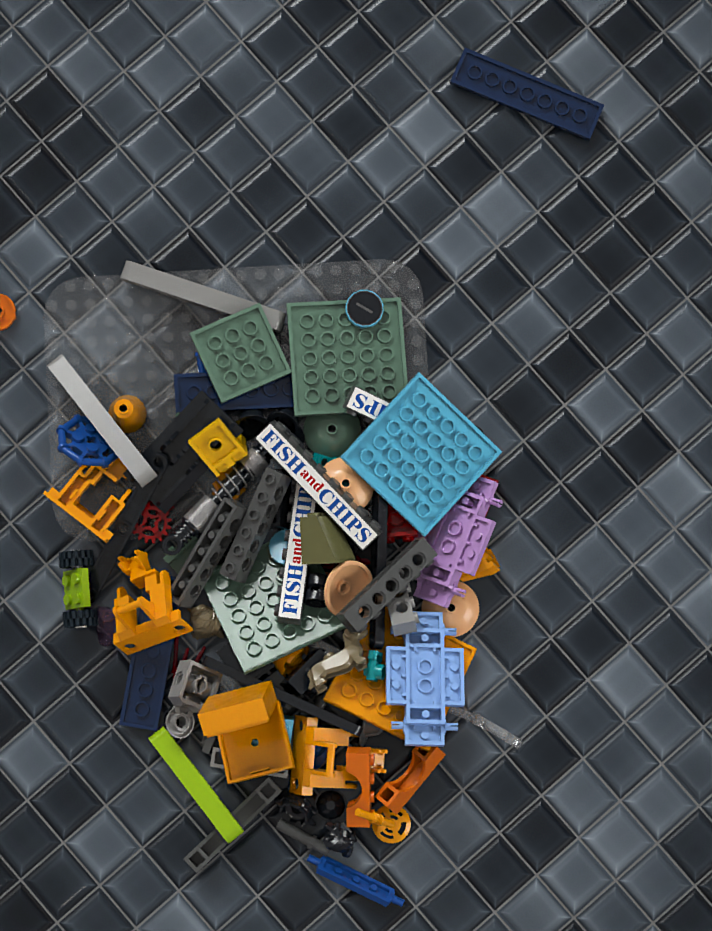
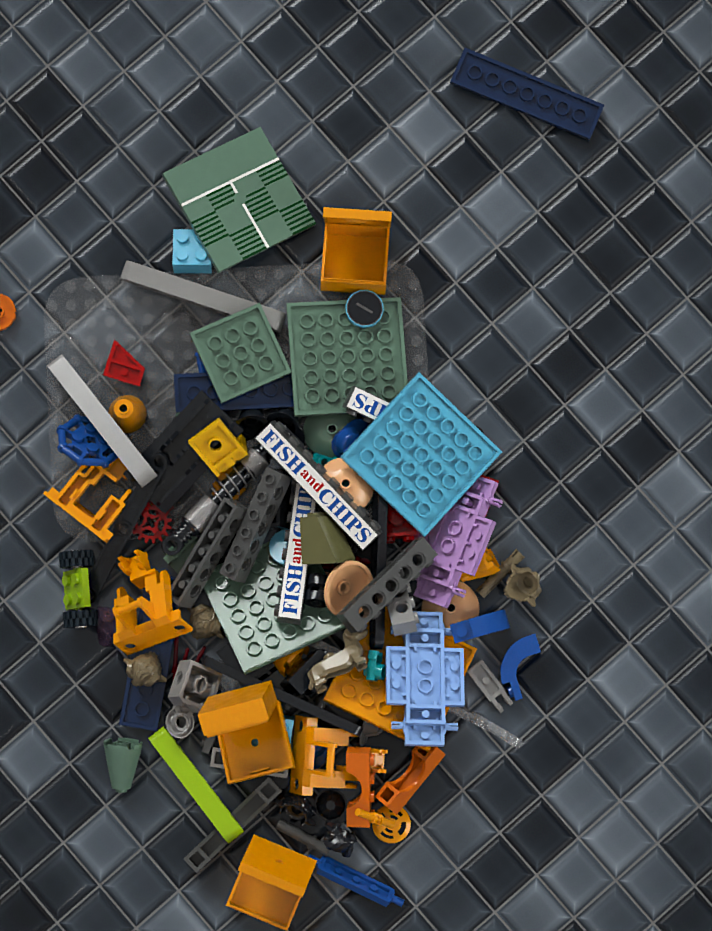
none -> red wing [103,340,146,387]
none -> sand green cone [103,738,143,793]
none -> dark tan hair [123,651,167,687]
none -> sand green tile [162,127,316,273]
none -> medium azure brick [172,229,212,273]
none -> light orange container [226,834,317,931]
none -> light orange container [321,207,392,295]
none -> blue piece [331,419,369,458]
none -> blue arch [450,609,510,644]
none -> light grey hinge [467,659,513,713]
none -> dark tan pin [476,549,525,598]
none -> blue arch [500,634,541,701]
none -> dark tan hair [504,564,542,607]

